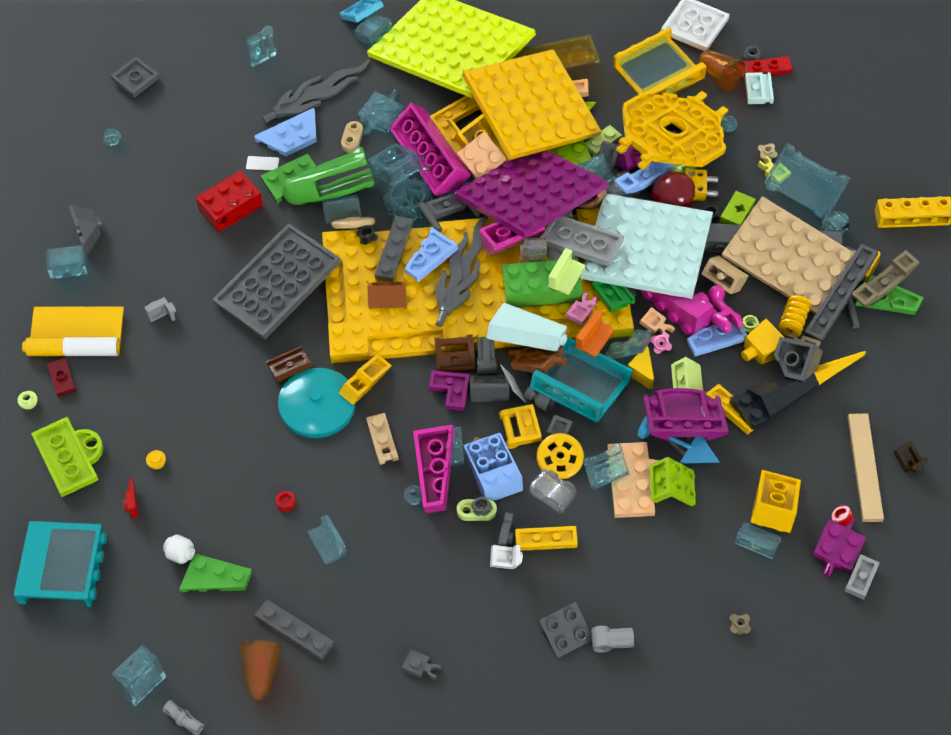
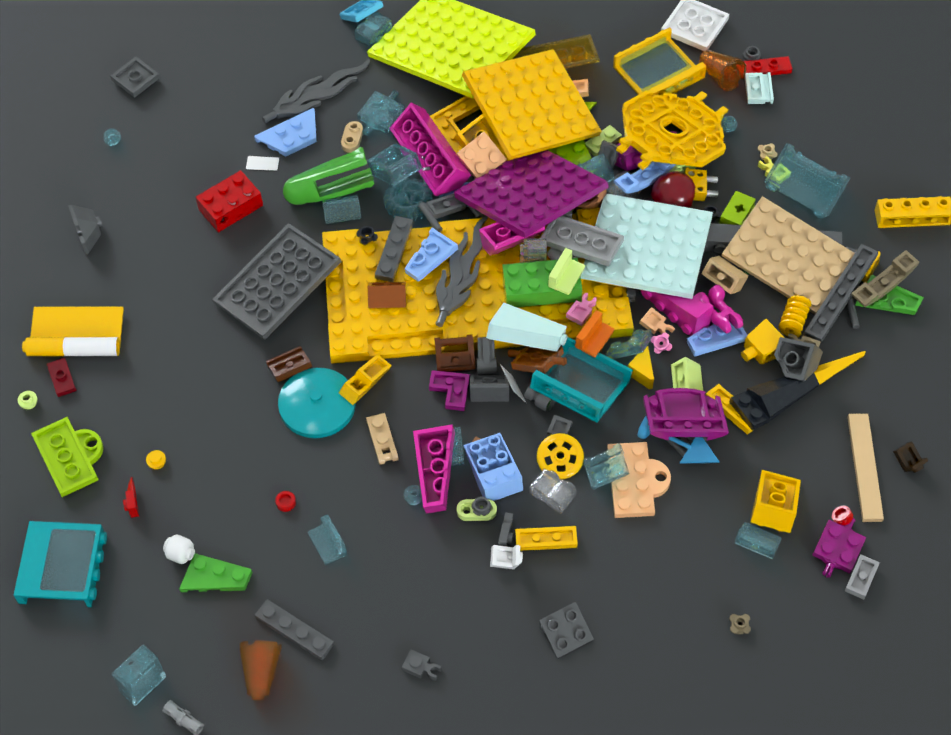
clear light blue brick [47,245,87,278] -> none
light grey bracket [144,297,176,322] -> none
clear light blue plate [245,25,277,67] -> none
bright green wing [261,154,316,204] -> none
tan plate [331,217,375,229] -> none
yellow plate [499,404,542,449] -> none
light grey piece [591,626,634,653] -> none
green plate [592,281,635,313] -> none
lime bracket [650,457,696,506] -> none
yellowish green plate [742,315,759,333] -> none
clear light blue head [822,211,850,234] -> none

